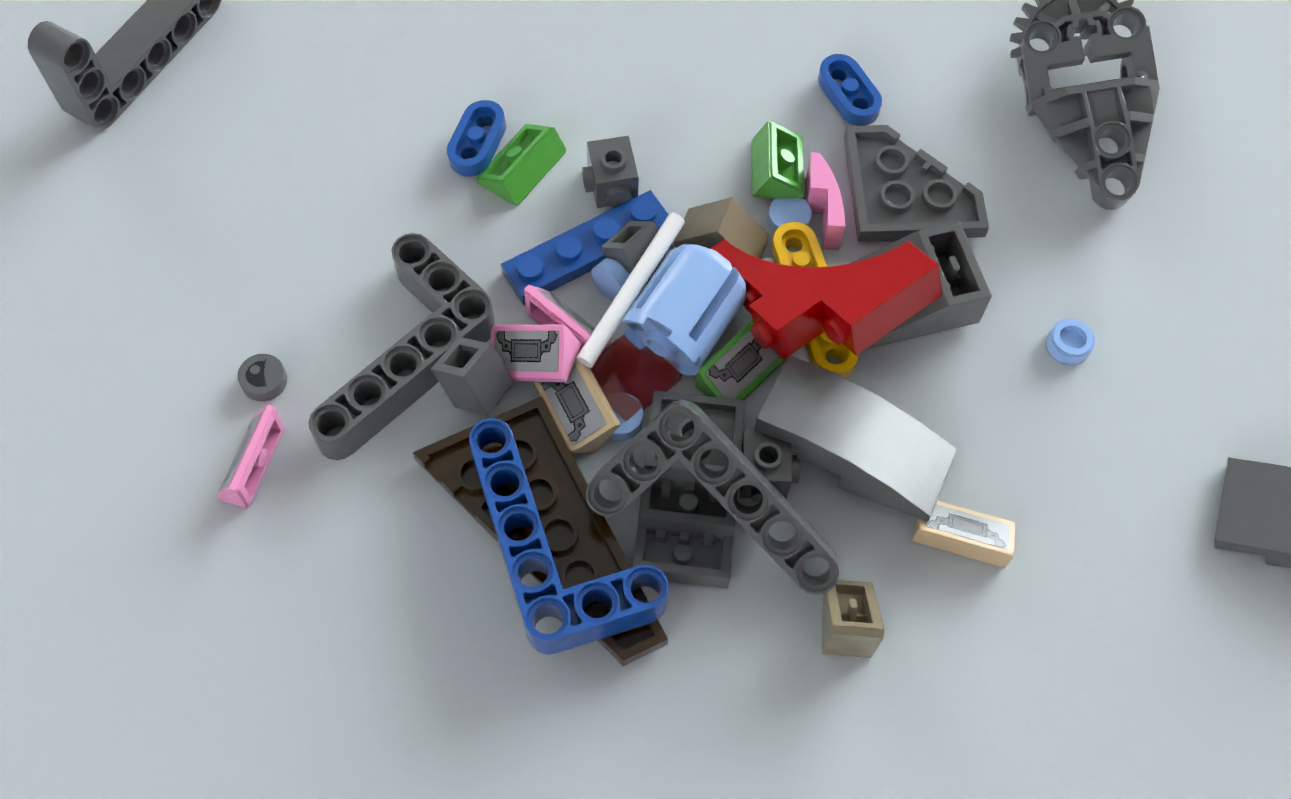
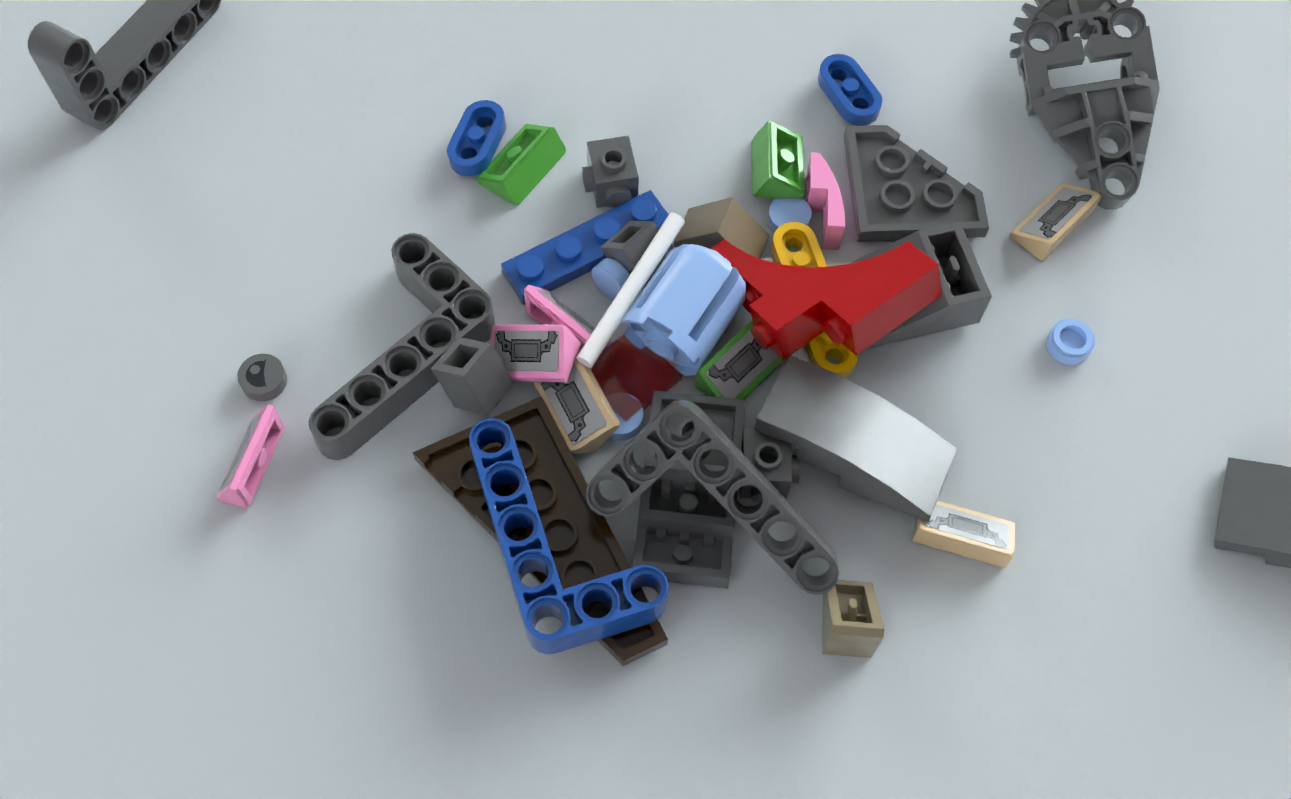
none -> slope [1009,183,1102,262]

